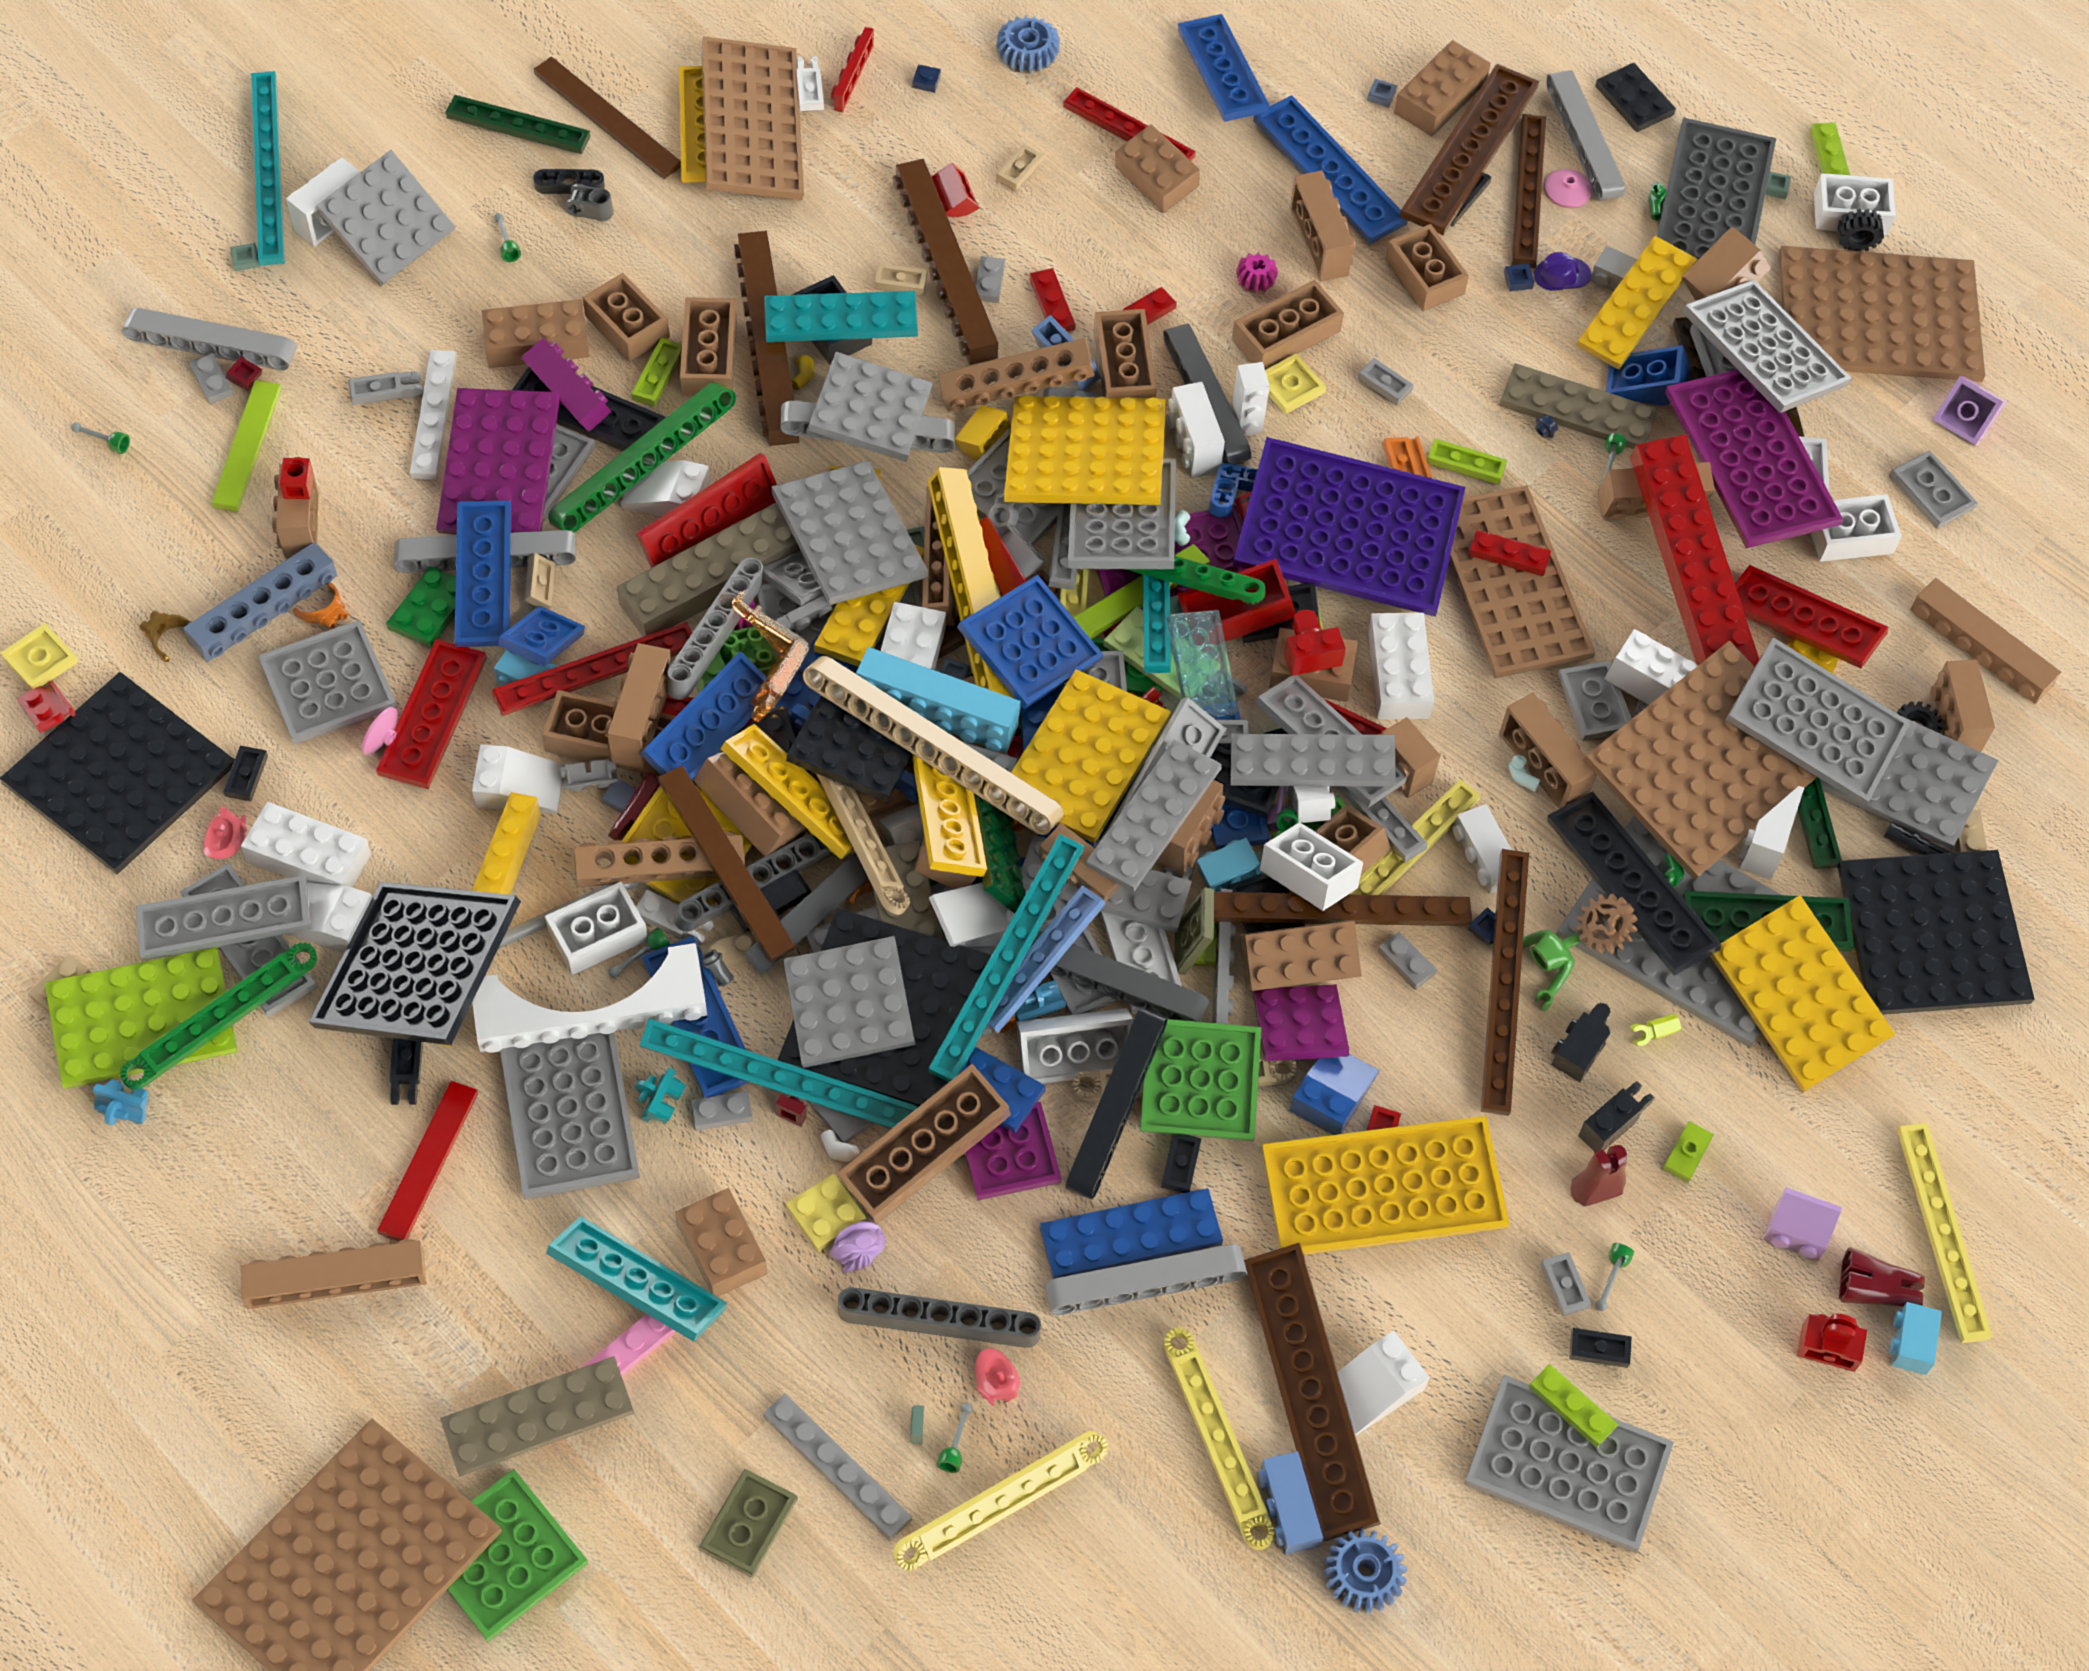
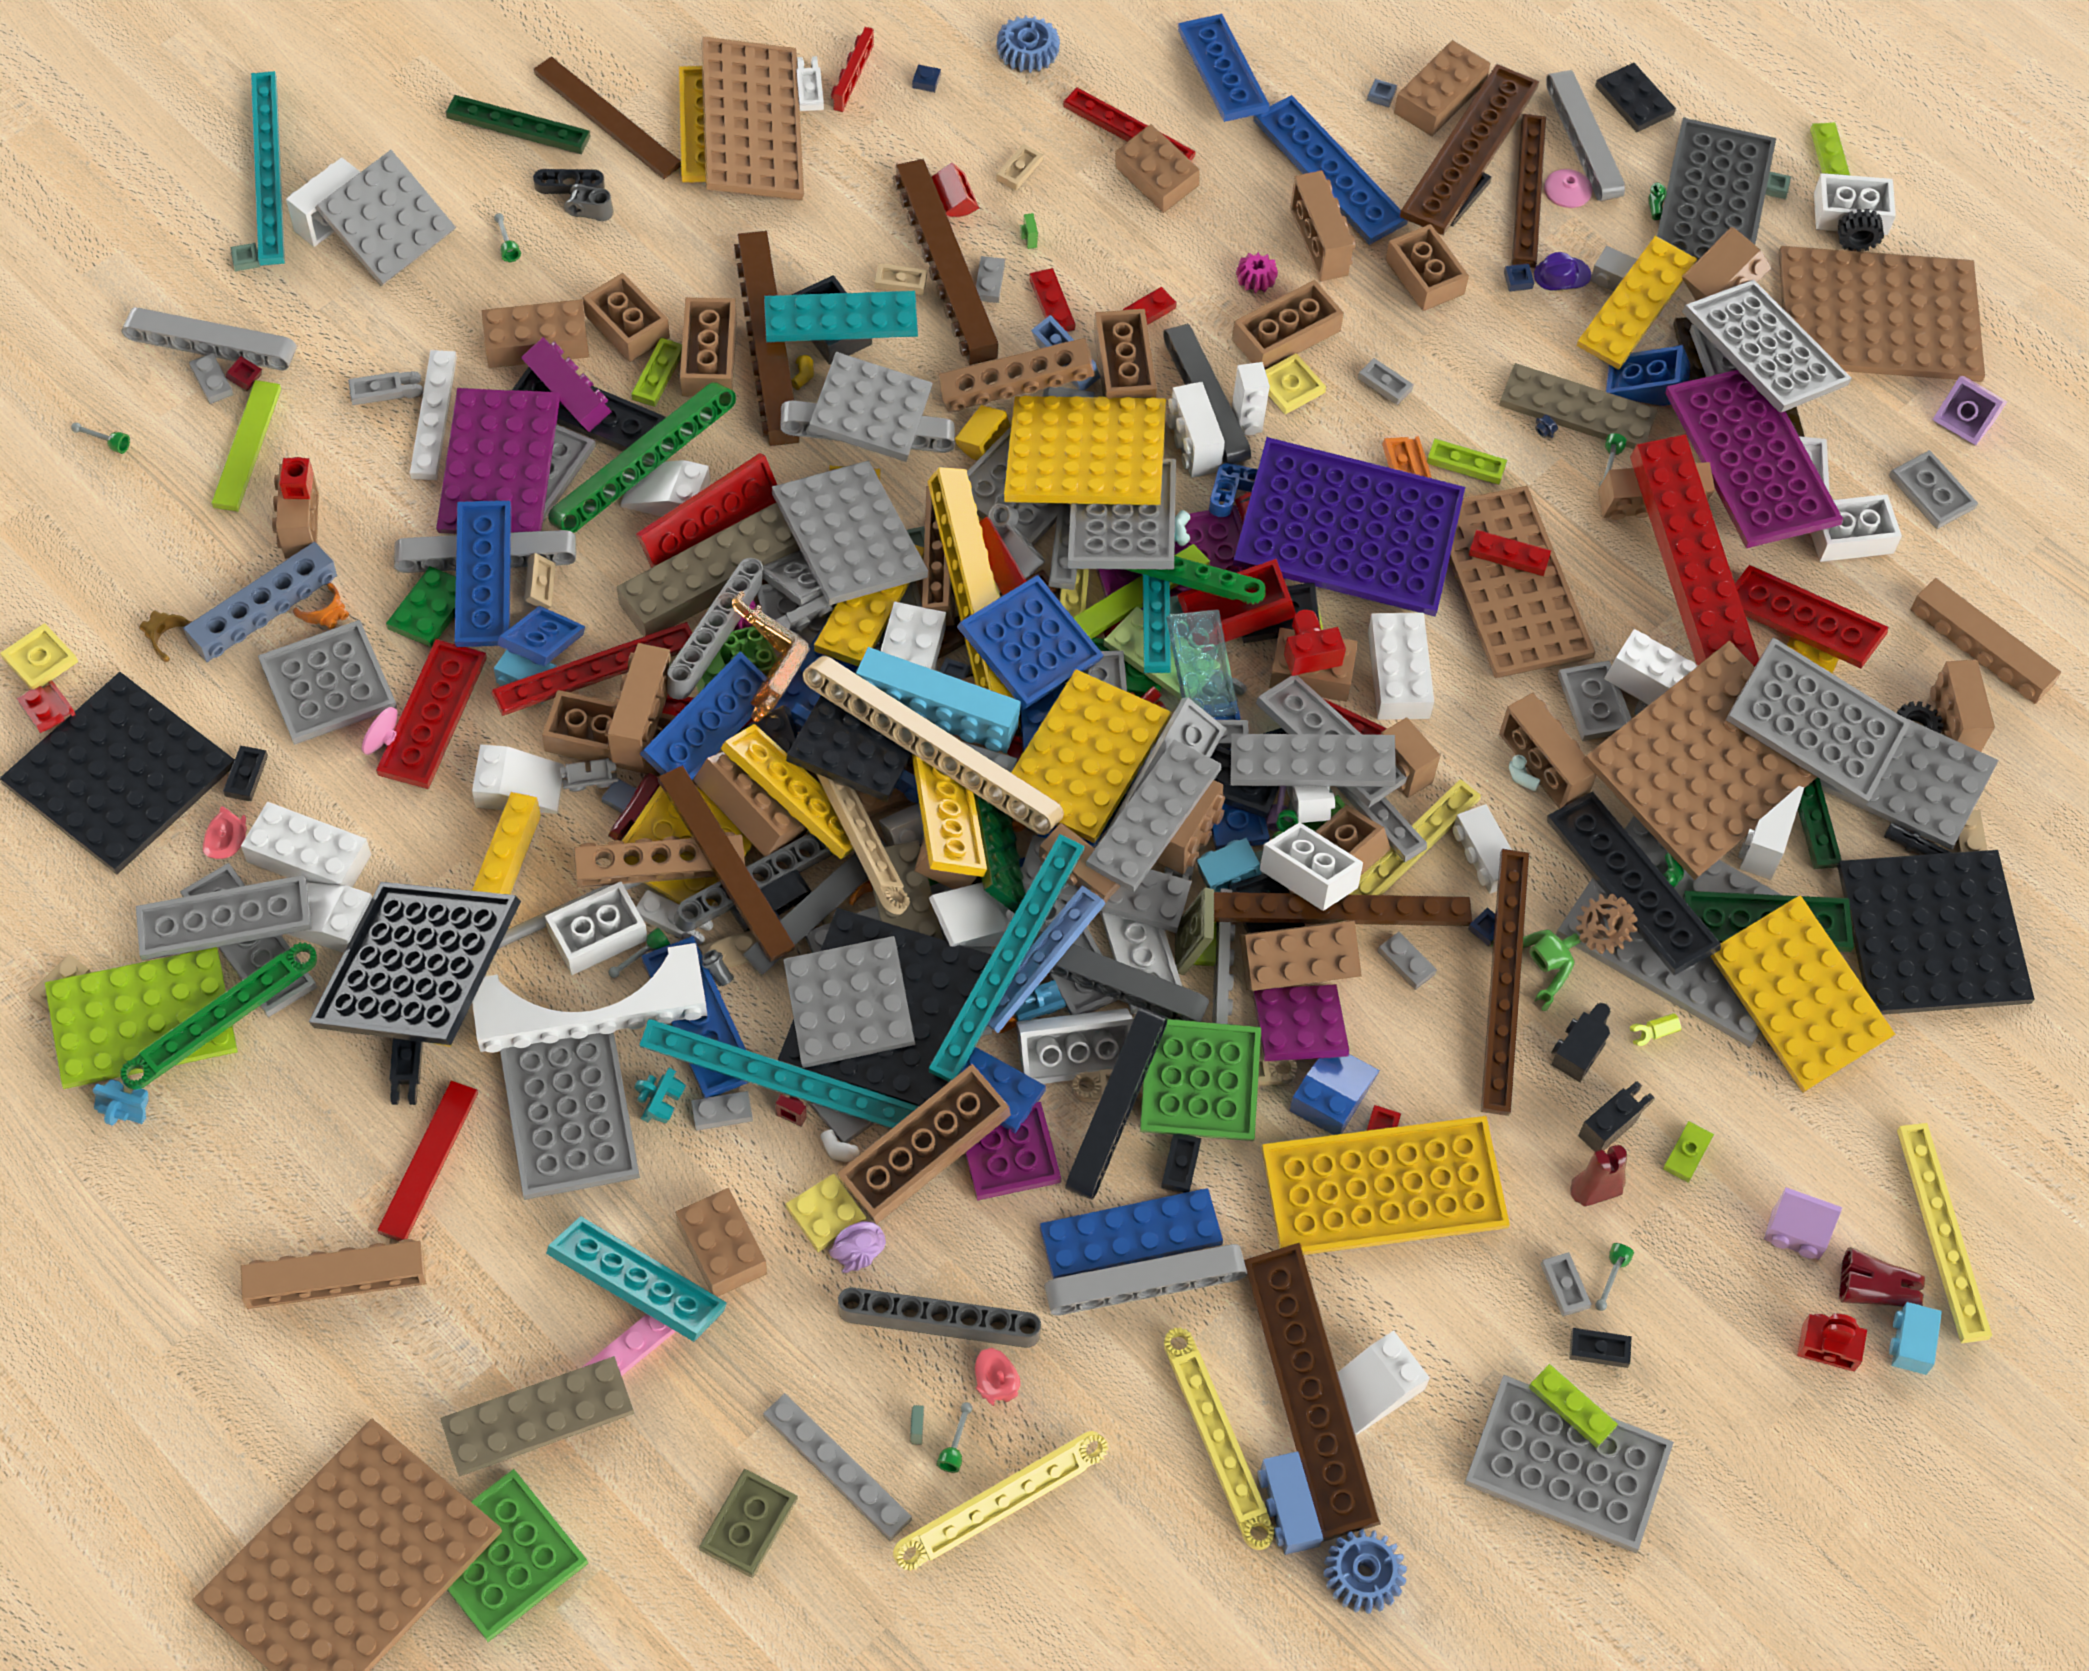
none -> bright green plate [1020,213,1038,249]

